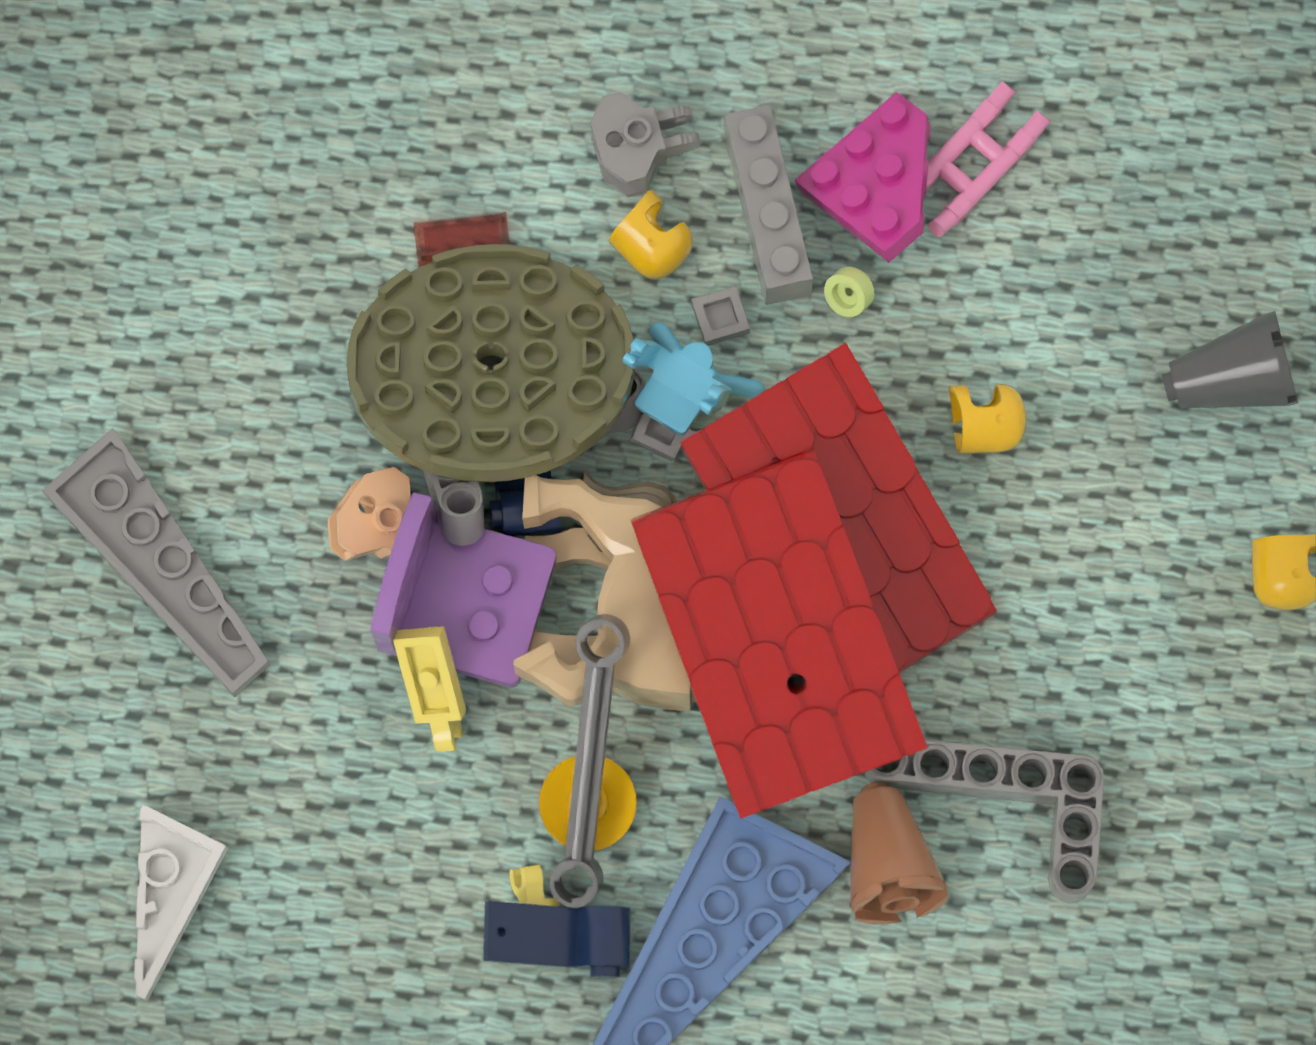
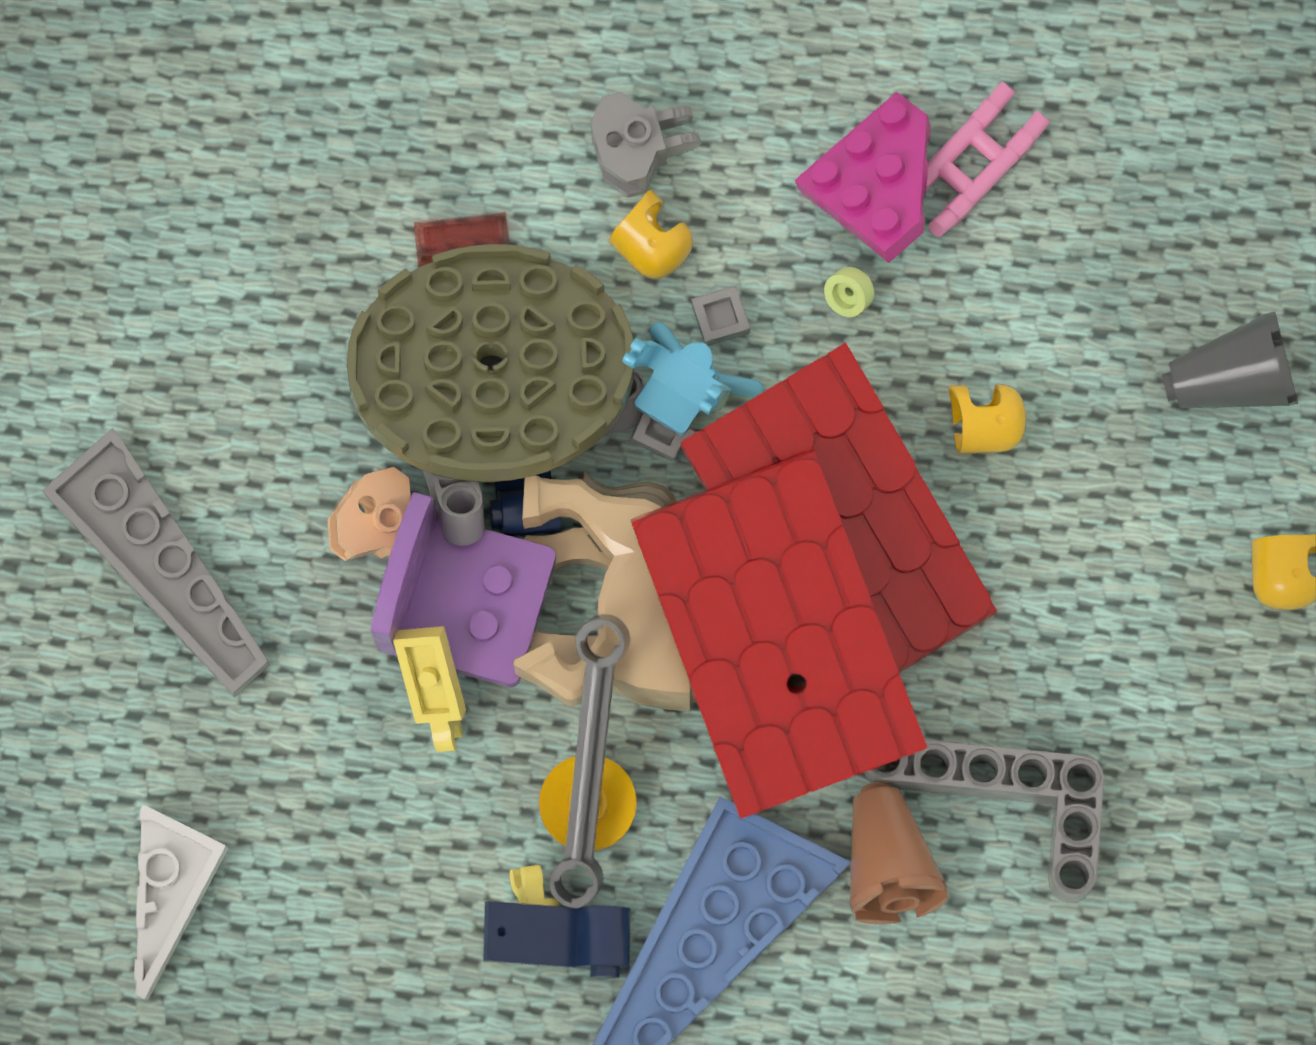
light grey brick [724,105,813,305] -> none

